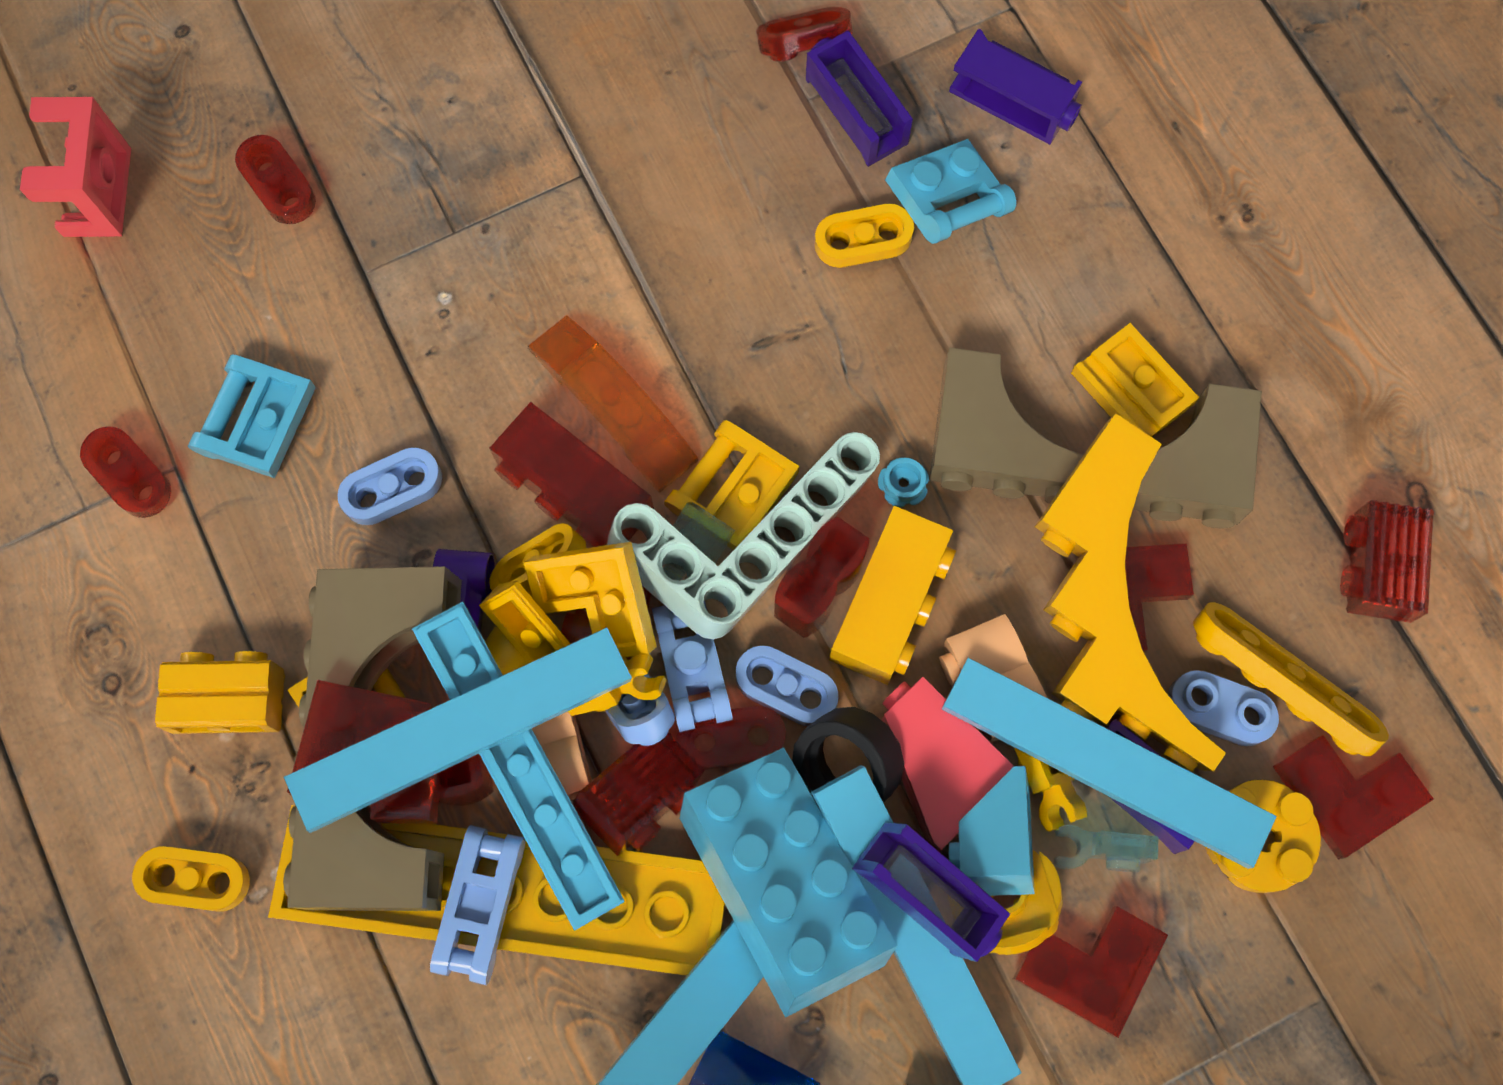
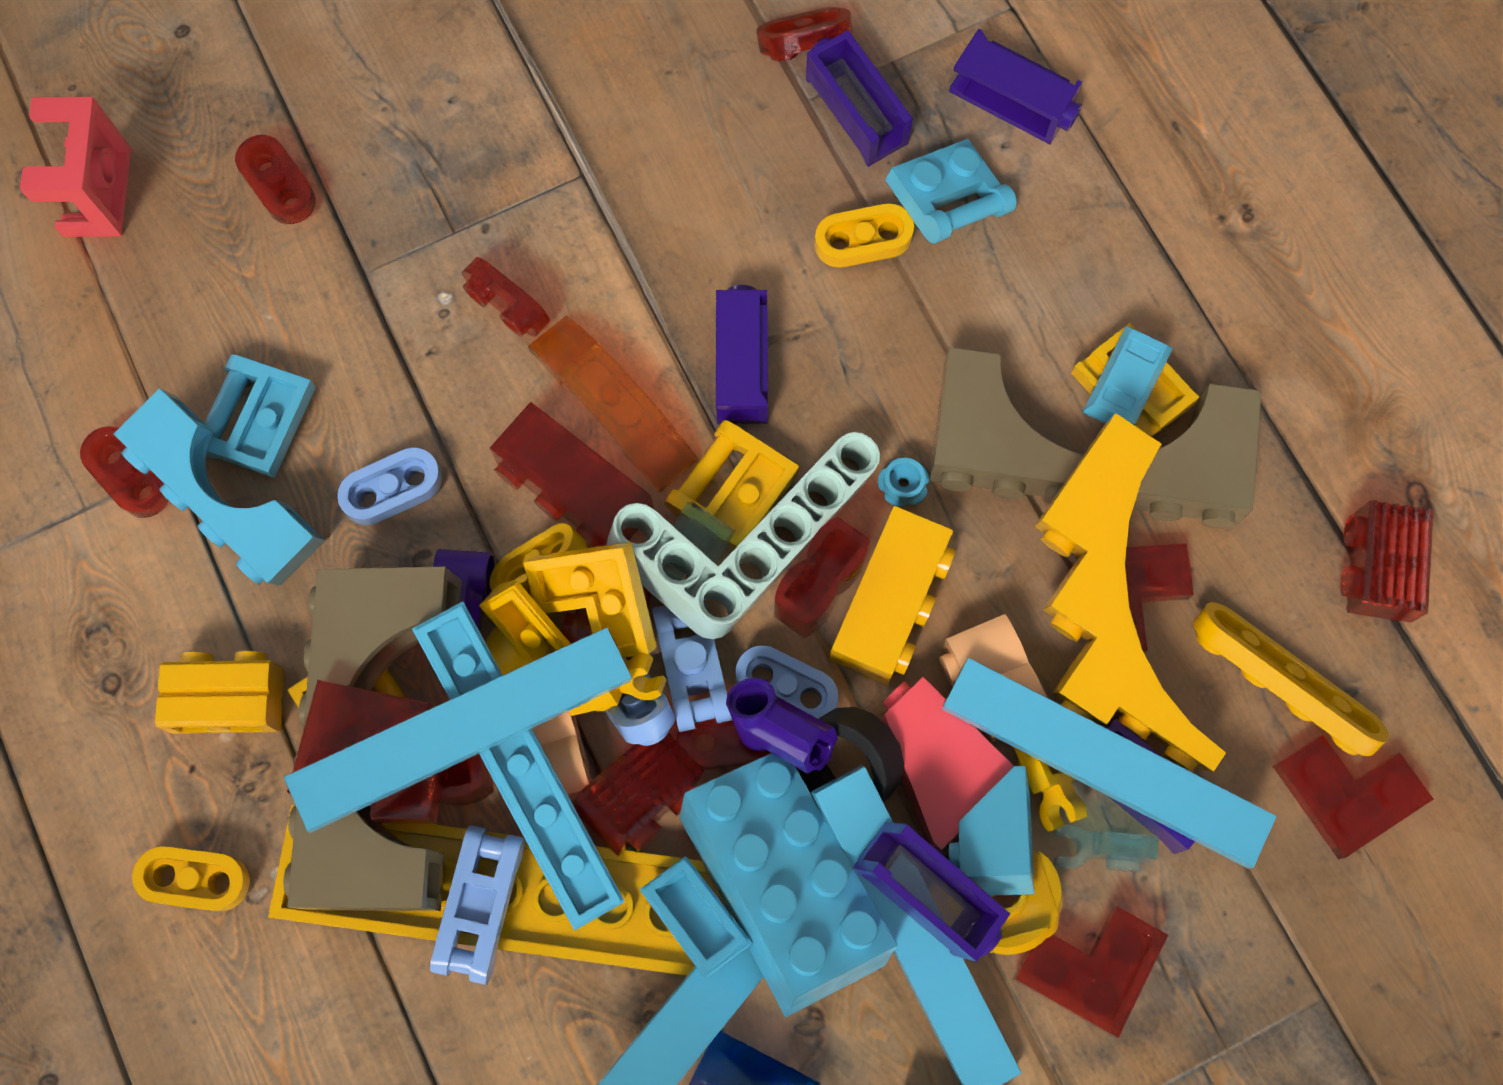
light blue plate [1168,670,1279,746] -> none
yellow plate [1206,780,1321,893] -> none
none -> medium azure arch [114,388,325,585]
none -> clear red plate [462,257,550,337]
none -> medium azure tile [640,856,752,979]
none -> dark purple window [716,285,768,424]
none -> dark purple piece [726,678,838,774]
none -> medium azure tile [1082,326,1173,425]

